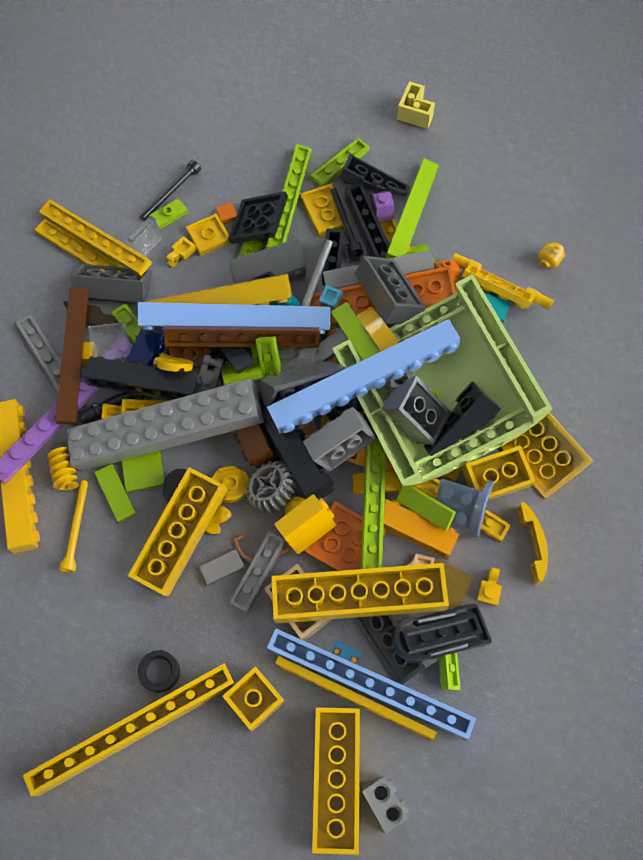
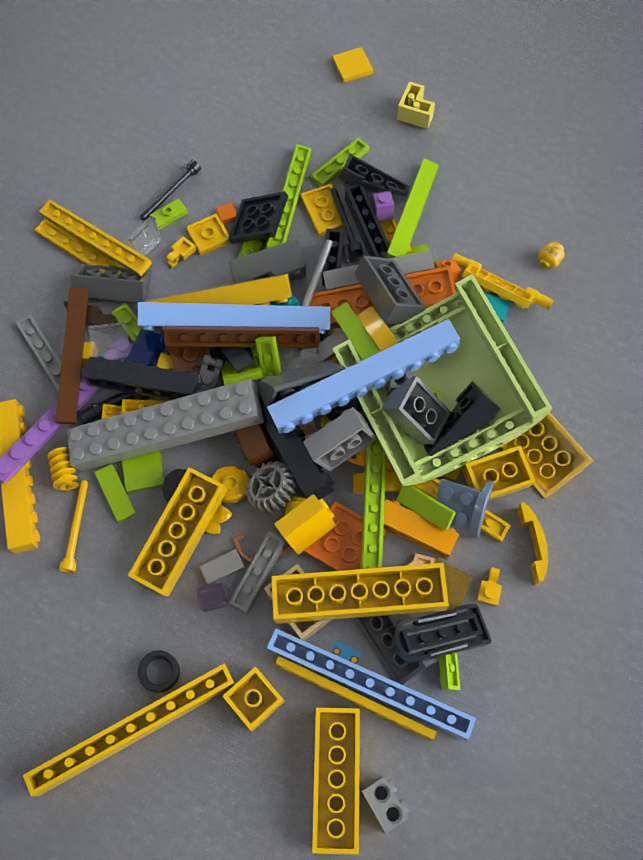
yellow tile [154,357,193,372] -> none
medium azure tile [318,285,344,309] -> none
none -> clear purple brick [197,582,230,612]
none -> yellow tile [332,47,373,83]

